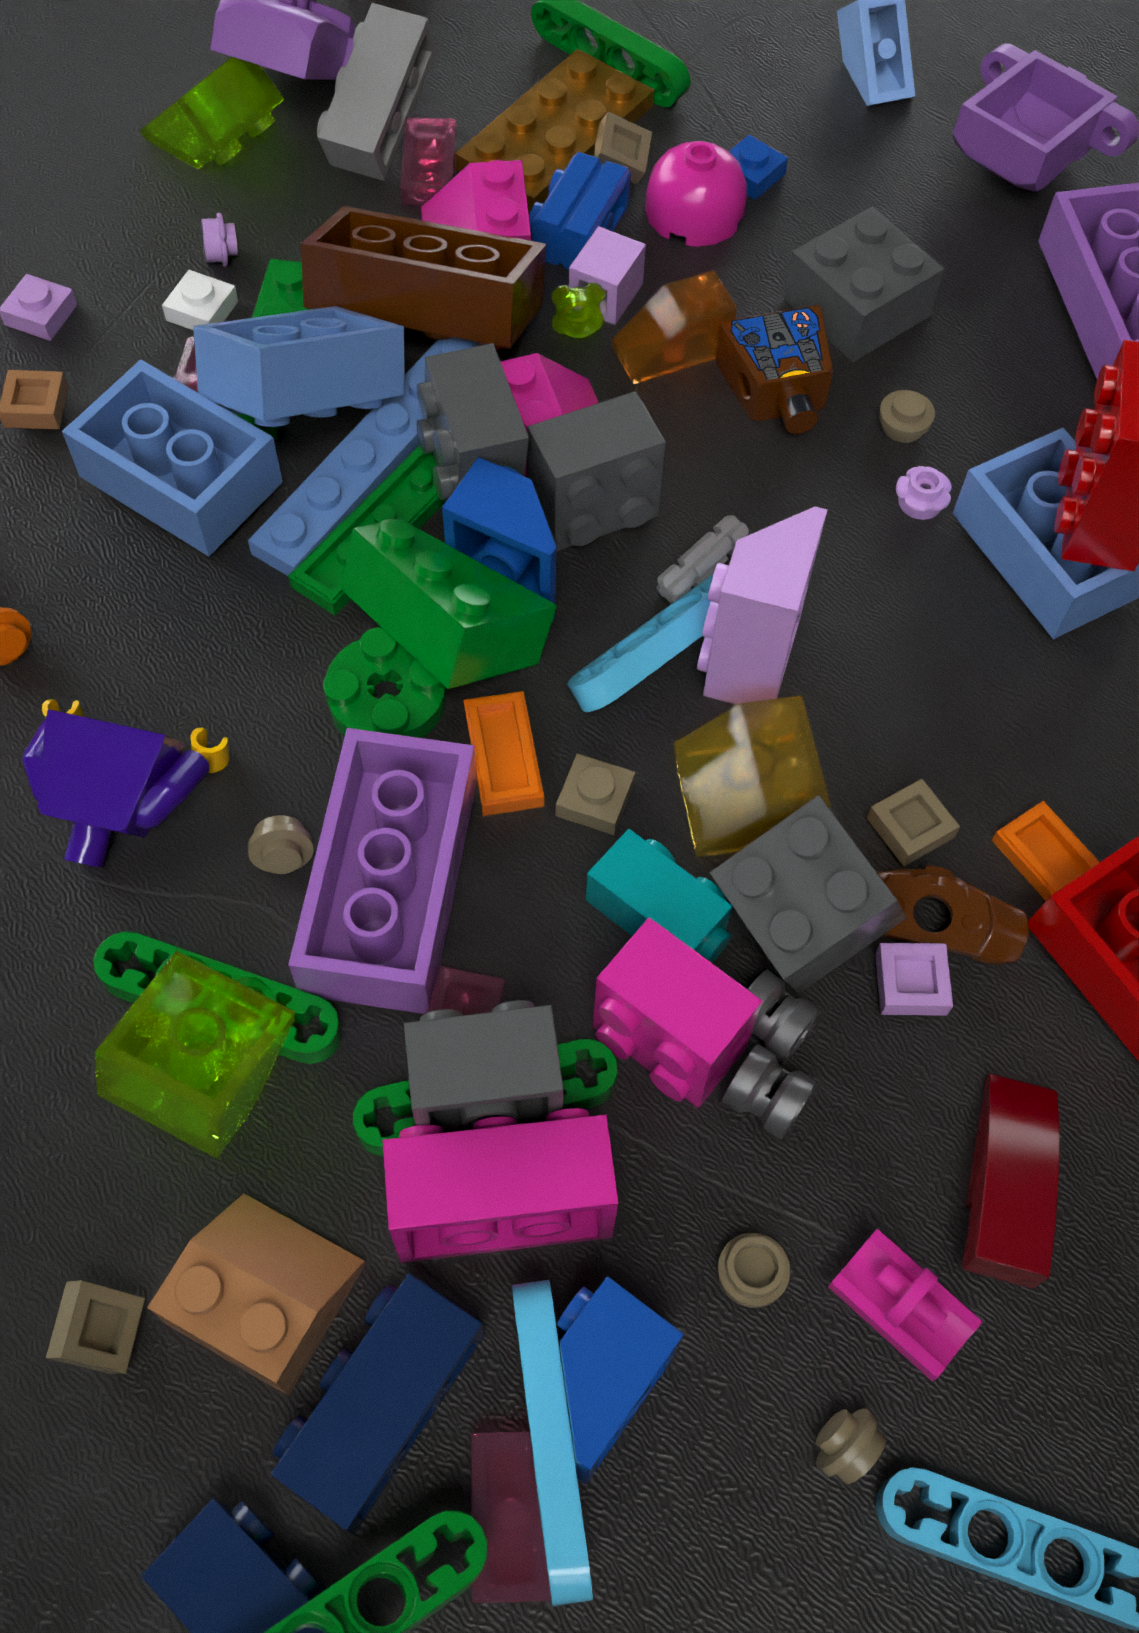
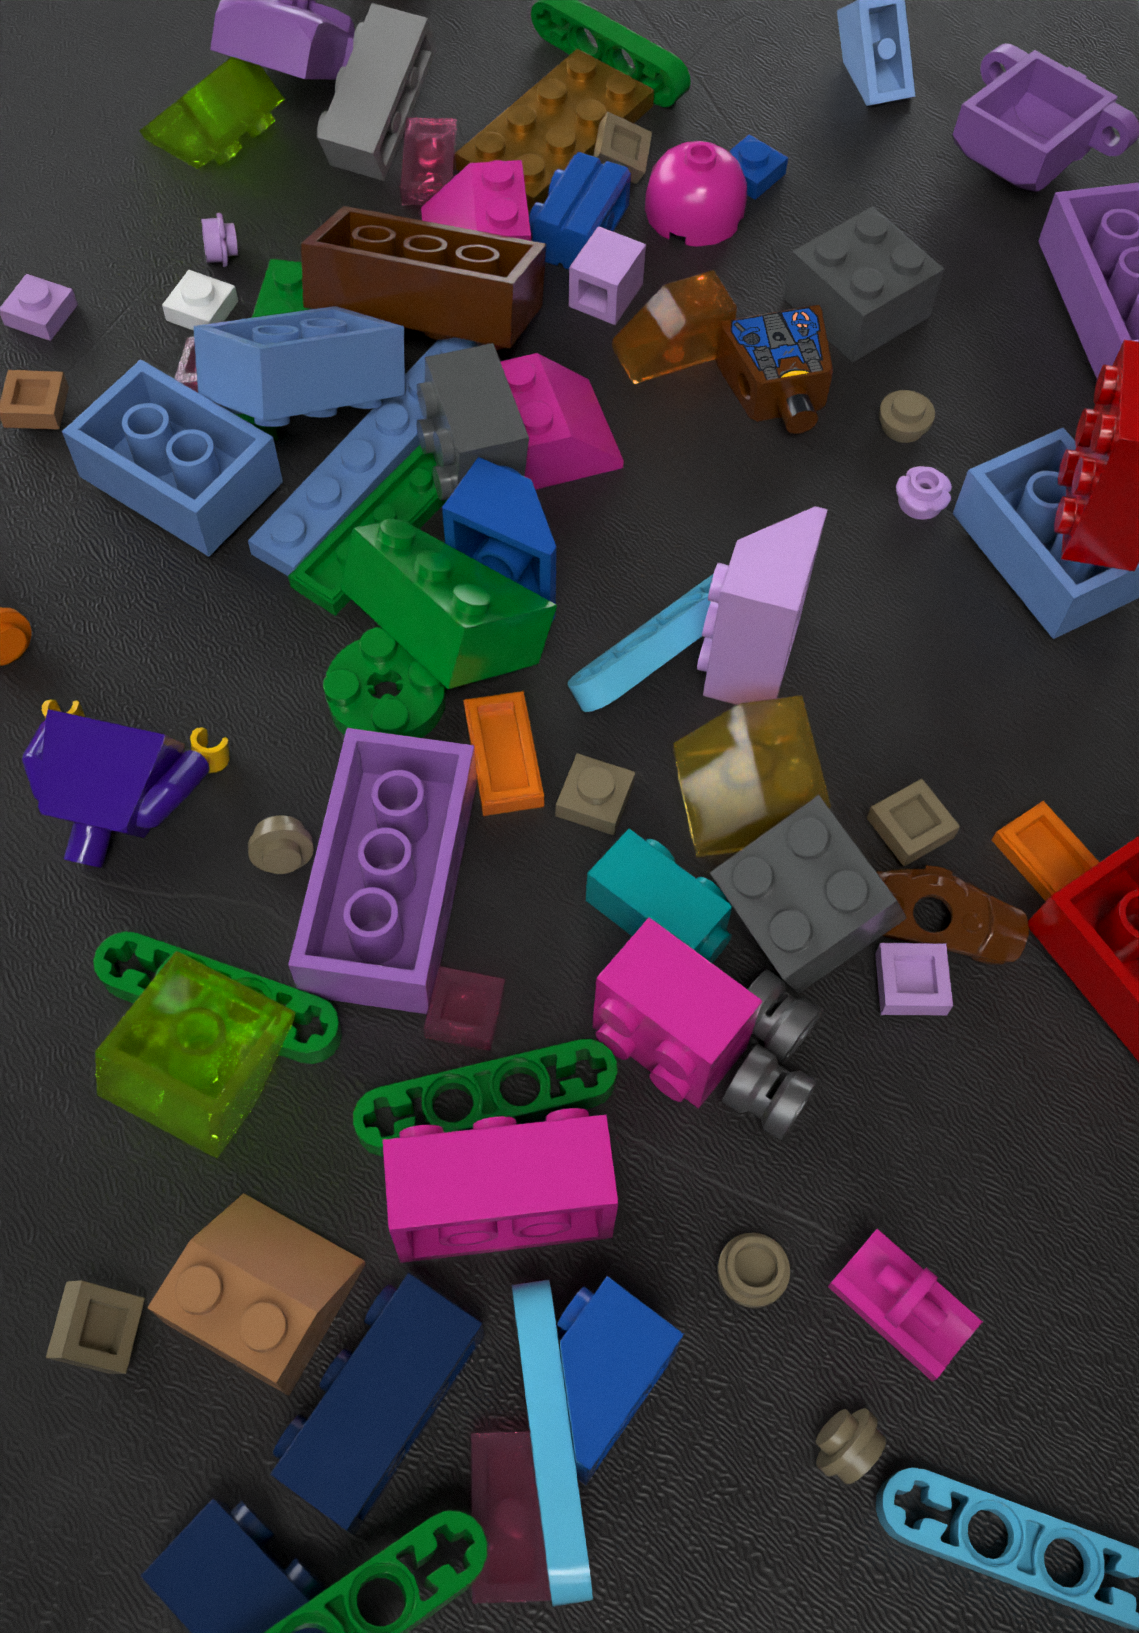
dark grey brick [404,1000,563,1133] -> none
dark grey brick [527,391,666,552] -> none
clear neon green plate [551,283,605,338] -> none
light grey axle [656,515,749,604] -> none
dark red slope [962,1073,1060,1289] -> none

